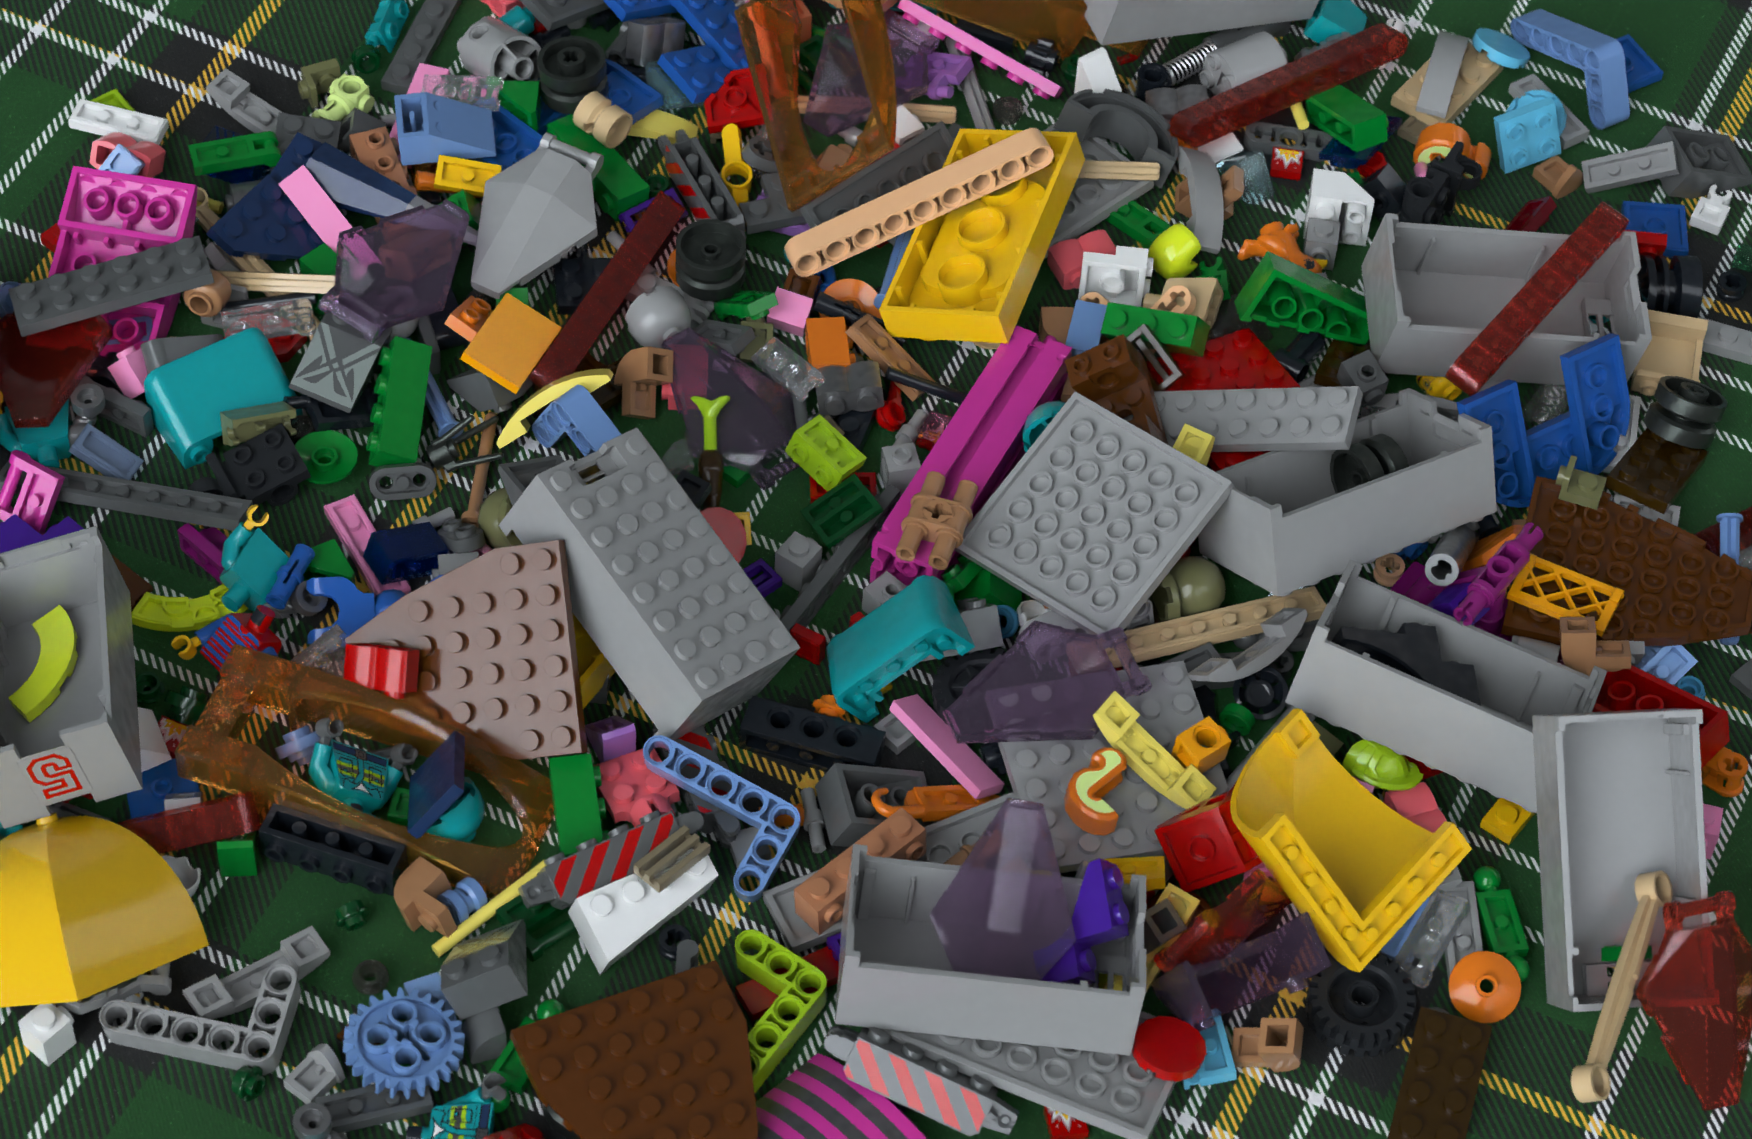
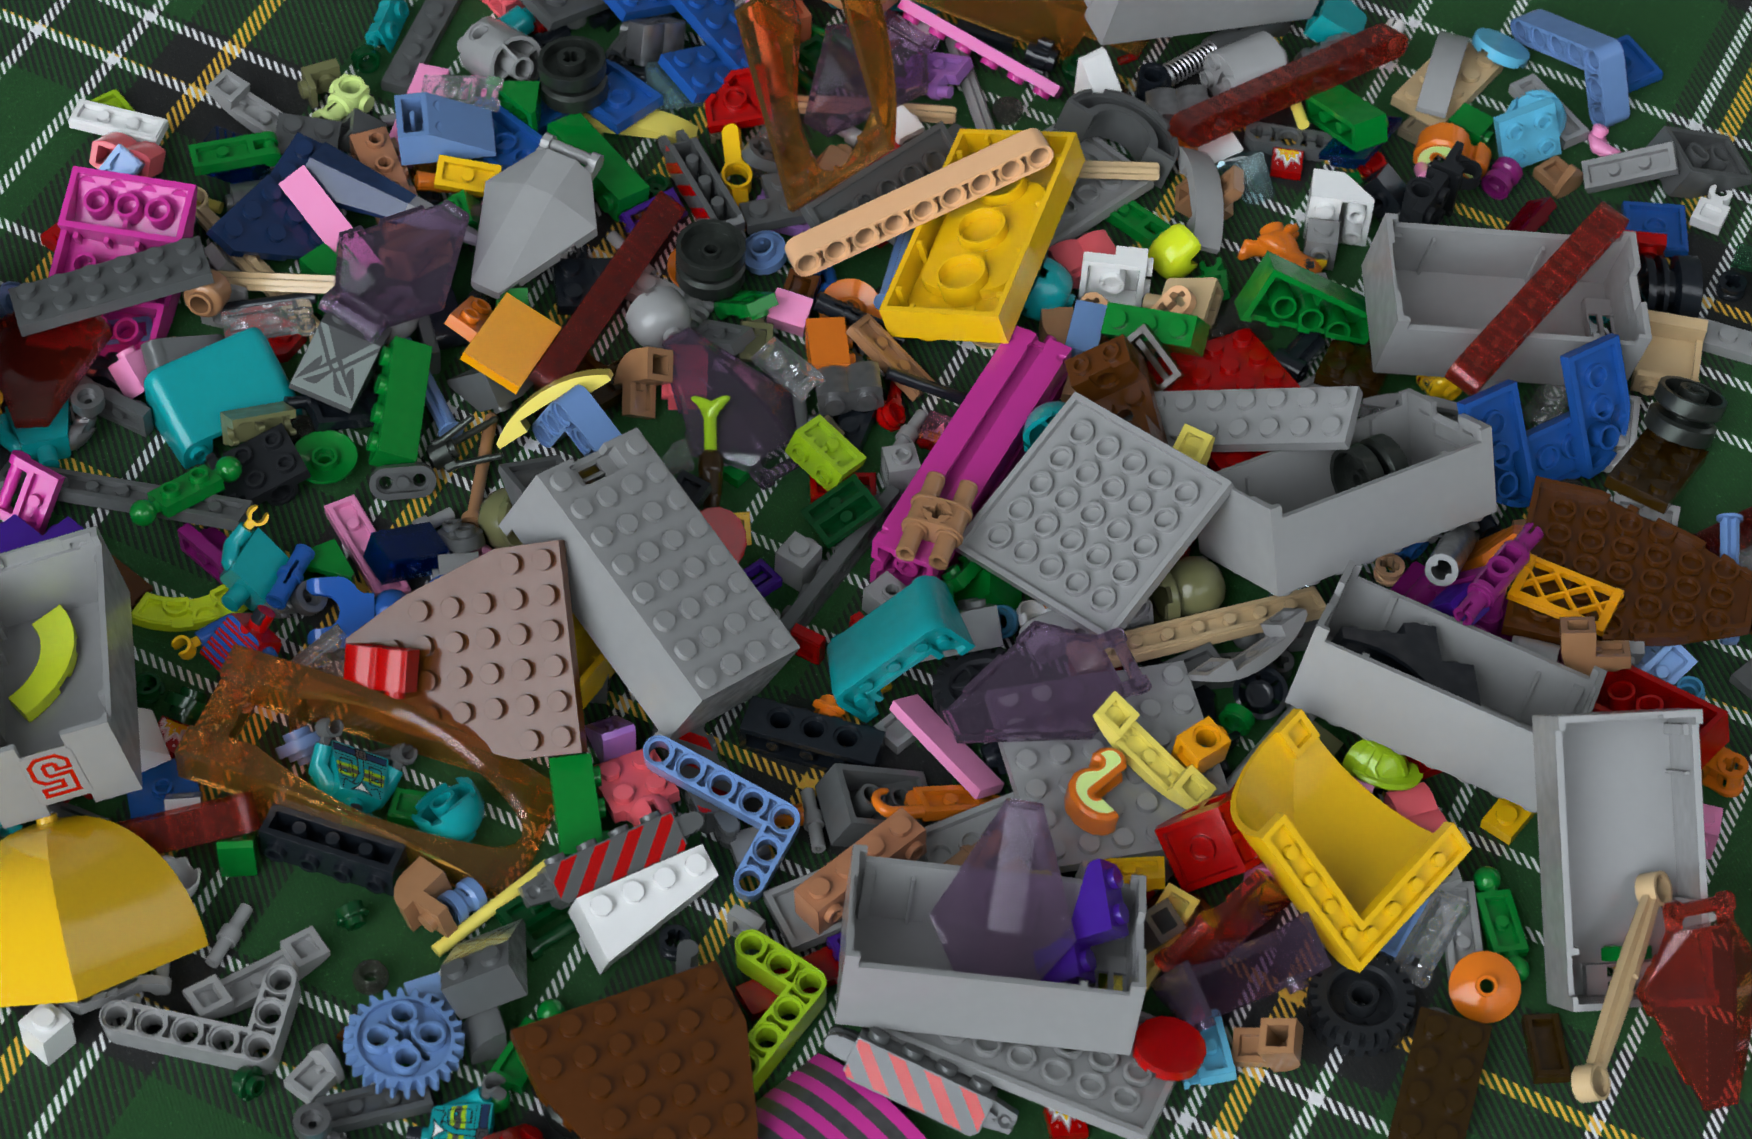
sand blue tile [69,423,144,480] -> none
dark blue tile [407,730,465,839] -> none
tan wheel [573,91,633,149] -> none
dark tan tile [633,825,710,893] -> none
dark grey brick [1336,349,1389,406] -> none
olive bracket [1555,455,1607,510] -> none
none -> green plate [129,456,242,527]
none -> light grey bar [205,903,253,968]
none -> light grey plate [727,903,766,938]
none -> medium blue plate [745,230,788,275]
none -> teal cylinder [1021,256,1076,322]
none -> green brick [1448,102,1496,147]
none -> magenta wheel [1481,156,1523,200]
none -> dark brown tile [1521,1013,1571,1084]
none -> bright pink arm [1588,123,1622,157]

